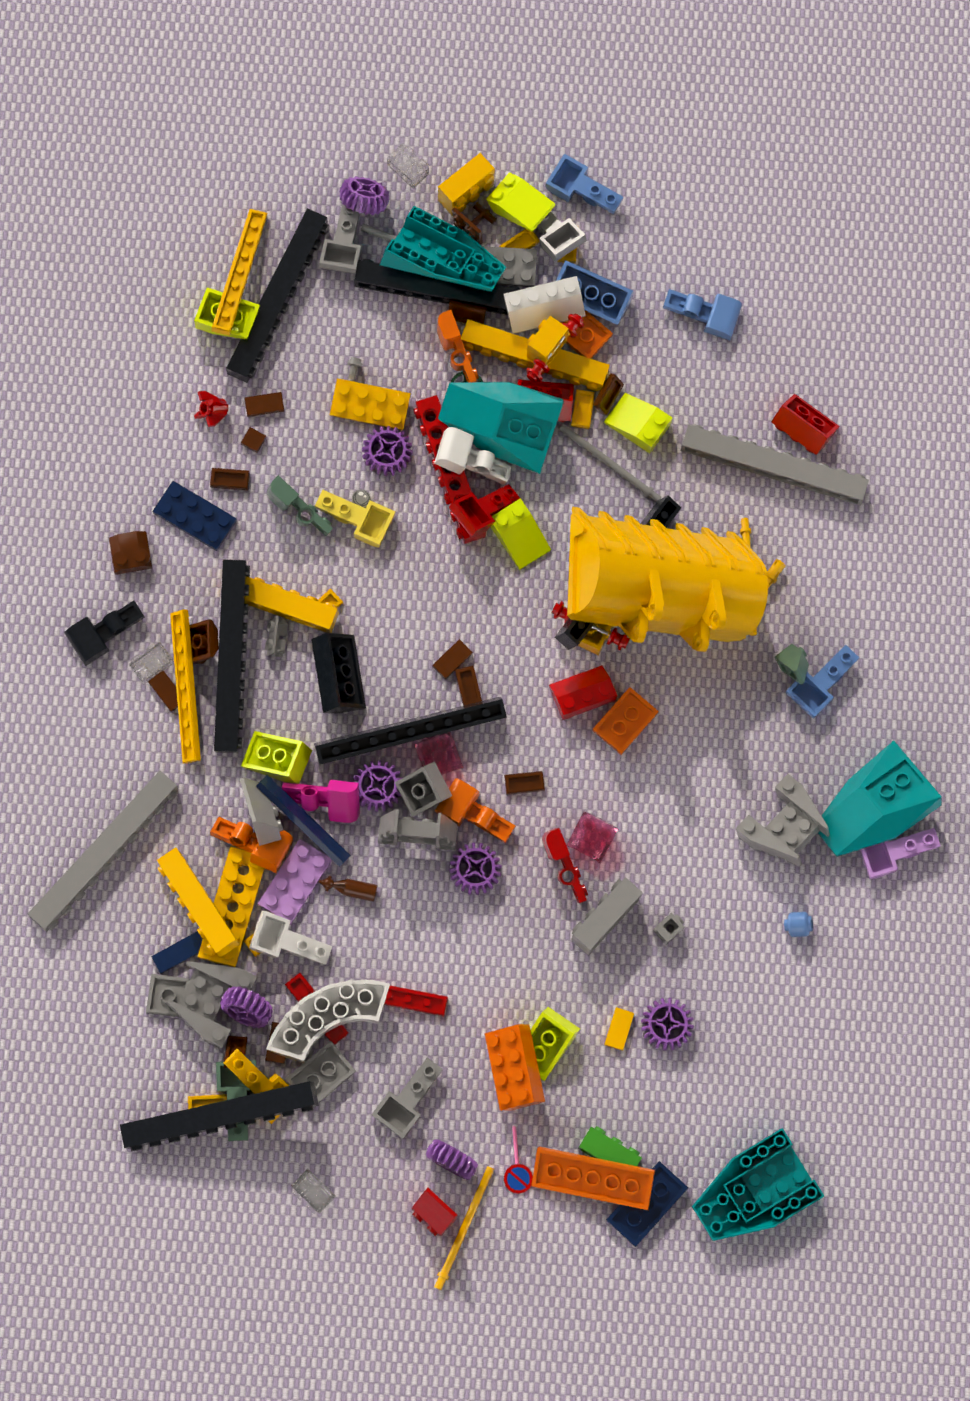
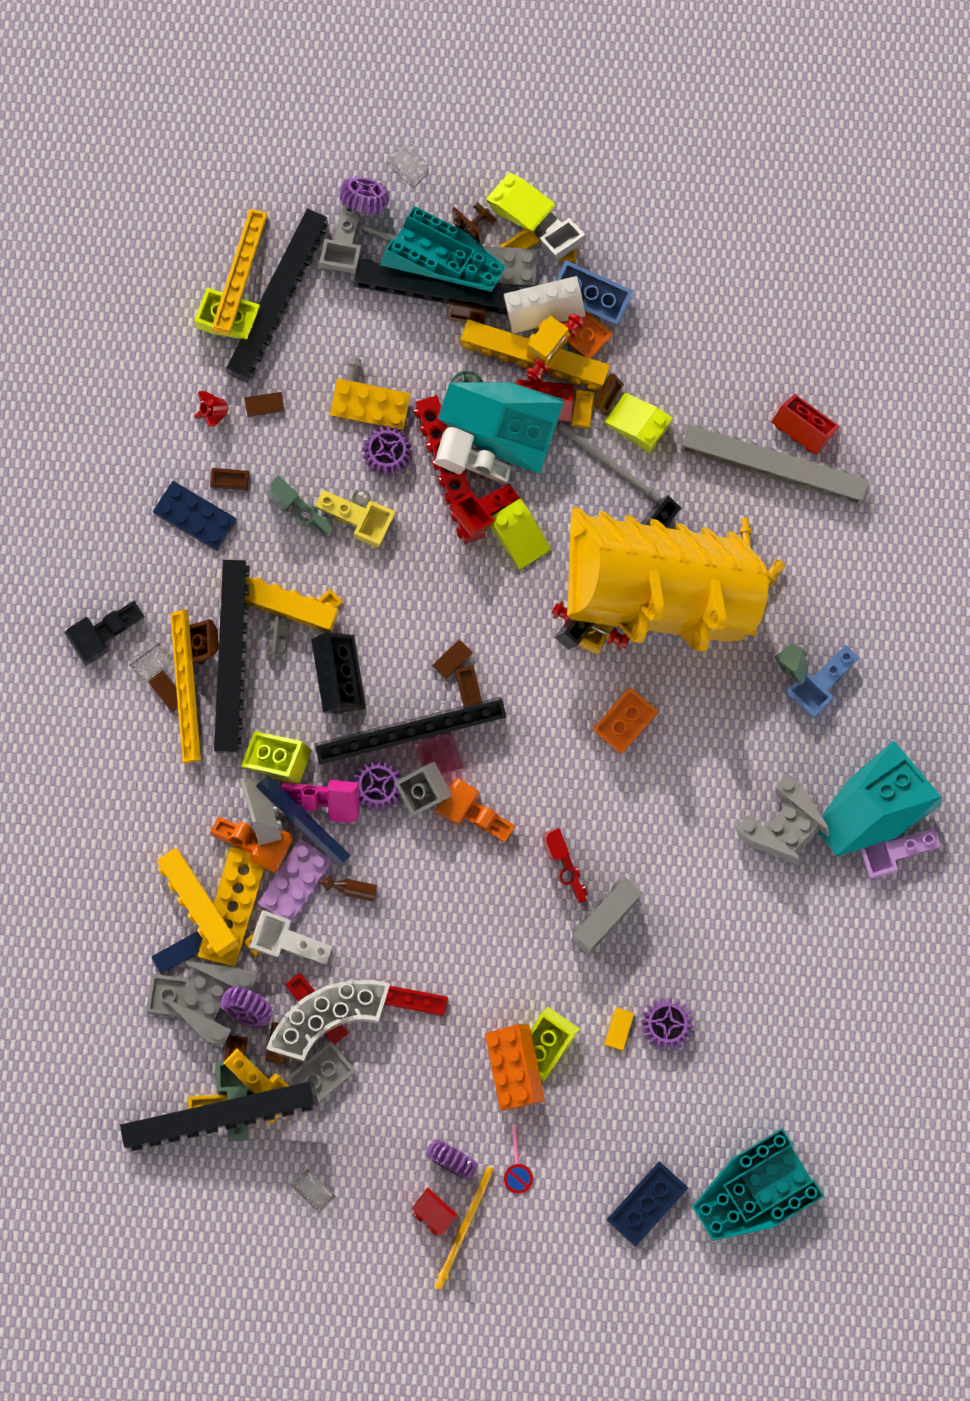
light grey brick [28,771,178,932] -> none
reddish brown slope [109,531,153,575] -> none
reddish brown tile [241,427,267,453] -> none
light grey plate [371,1058,443,1139] -> none
light grey wedge [378,809,457,850] -> none
orange plate [437,310,479,382] -> none
yellow brick [438,153,495,216] -> none
medium lavender gear [449,843,502,895] -> none
reddish brown tile [504,771,545,795] -> none
orange plate [531,1147,655,1210] -> none
medium blue plate [545,154,623,214] -> none
red slope [549,665,617,720] -> none
clear pink slope [567,811,618,864] -> none
bright green brick [578,1126,642,1166] -> none
light grey brick [653,912,684,945] -> none
medium blue plate [663,289,742,341] -> none
medium blue head [784,911,813,937] -> none

